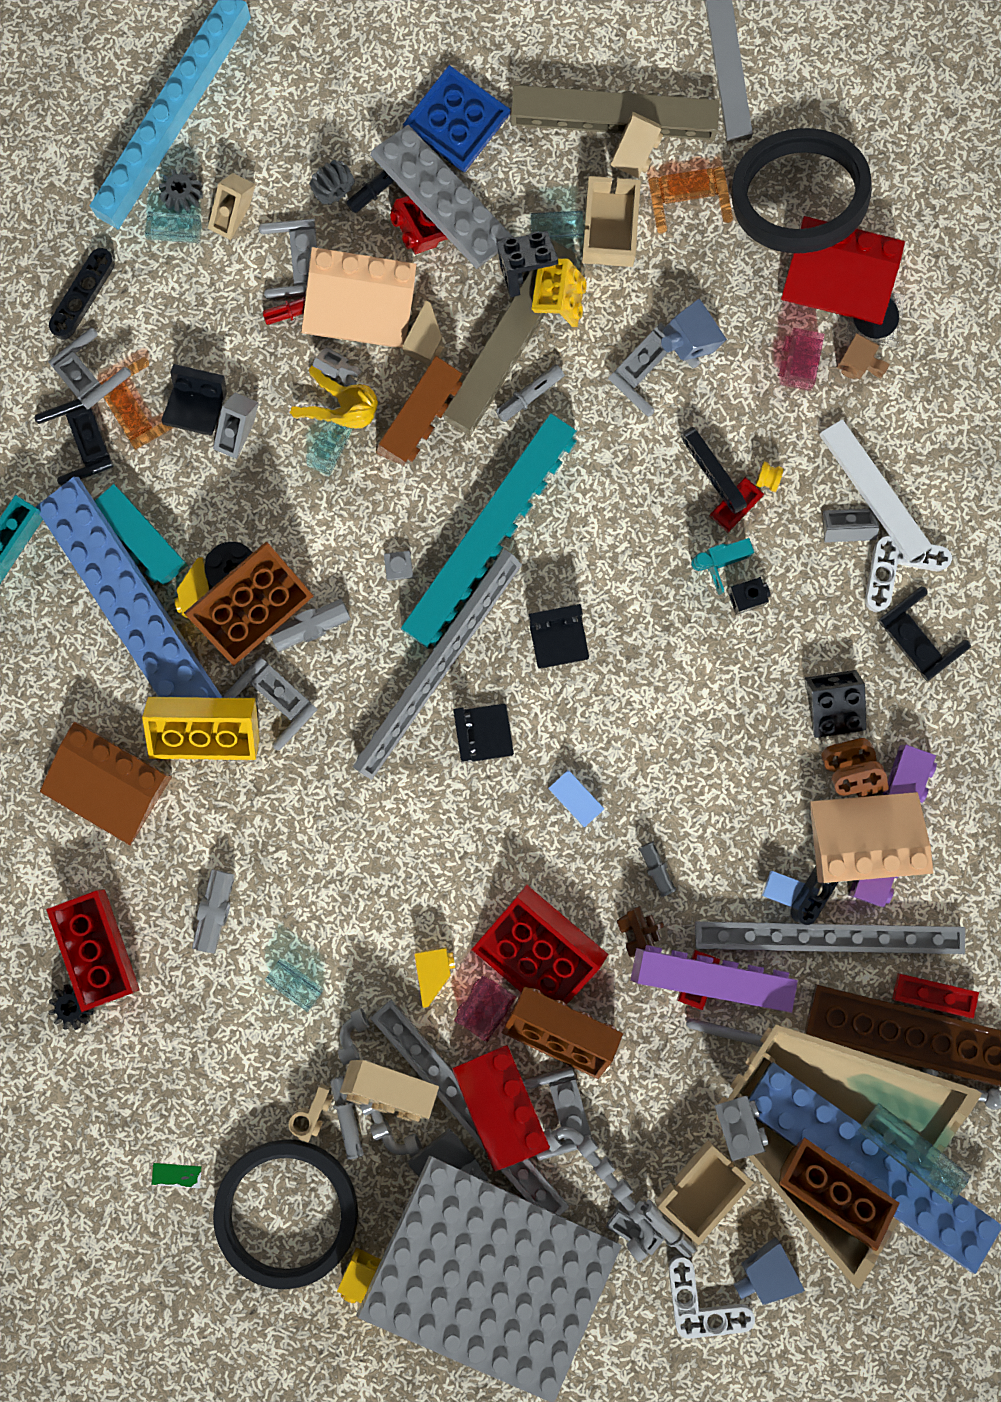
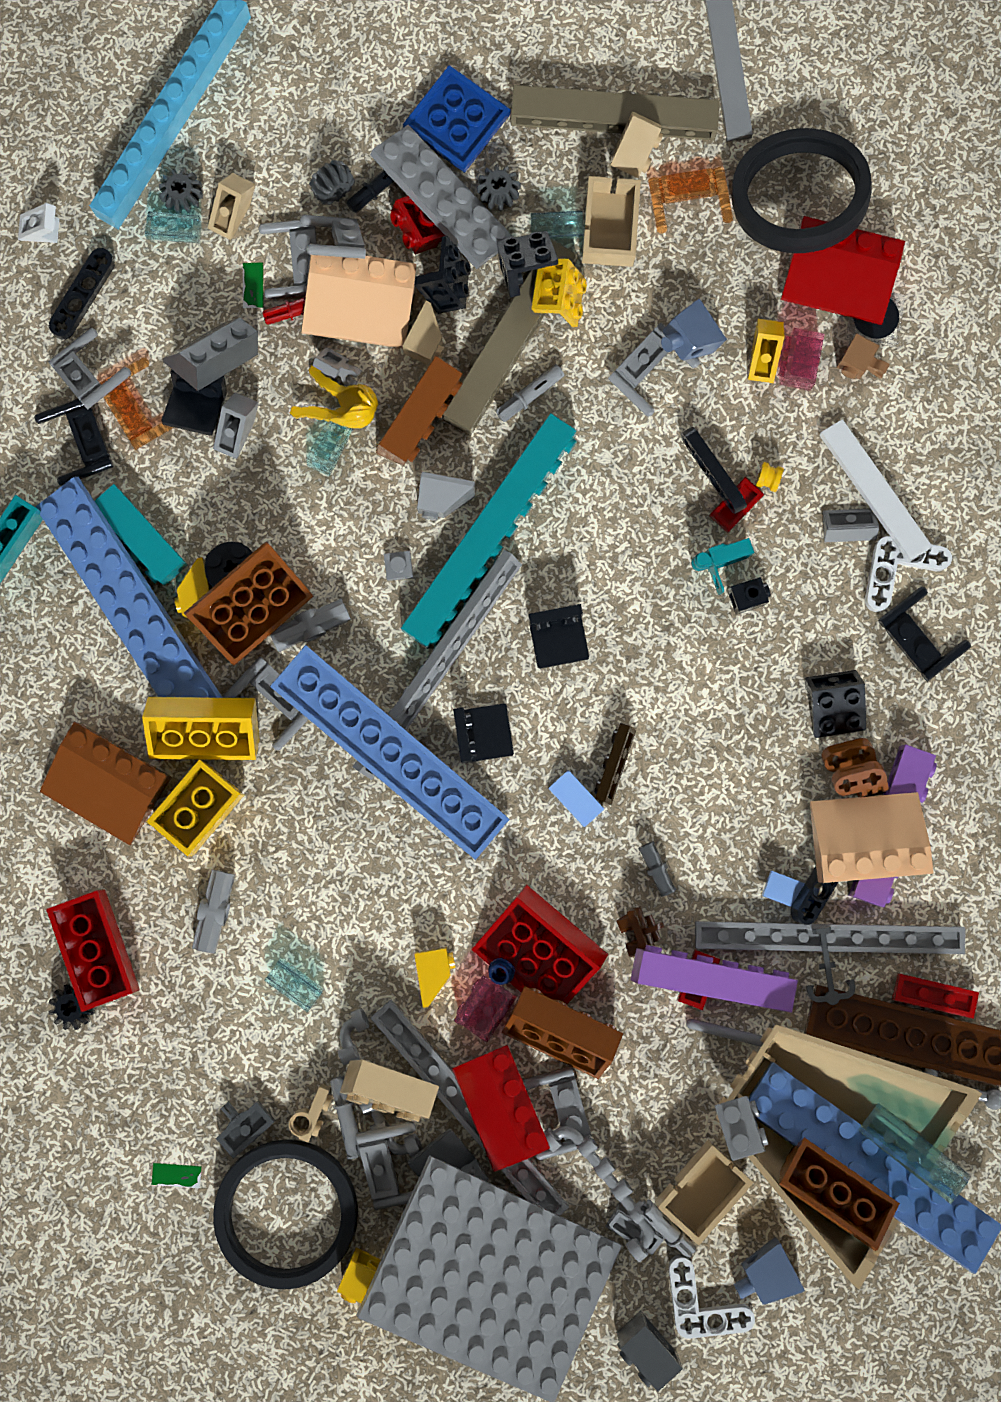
none -> white slope [18,203,60,243]
none -> yellow brick [146,759,245,856]
none -> dark grey slope [163,317,258,391]
none -> dark grey plate [216,1100,276,1159]
none -> green sticker [243,263,264,308]
none -> medium blue plate [270,645,509,860]
none -> light grey plate [300,215,366,259]
none -> light grey plate [356,1122,416,1210]
none -> black bracket [414,236,471,314]
none -> light grey slope [417,472,475,521]
none -> dark grey gear [477,164,521,211]
none -> dark blue plate [488,958,515,985]
none -> dark brown plate [594,723,636,805]
none -> dark grey brick [617,1310,683,1392]
none -> yellow slope [748,319,785,383]
none -> dark grey piece [806,927,855,1005]

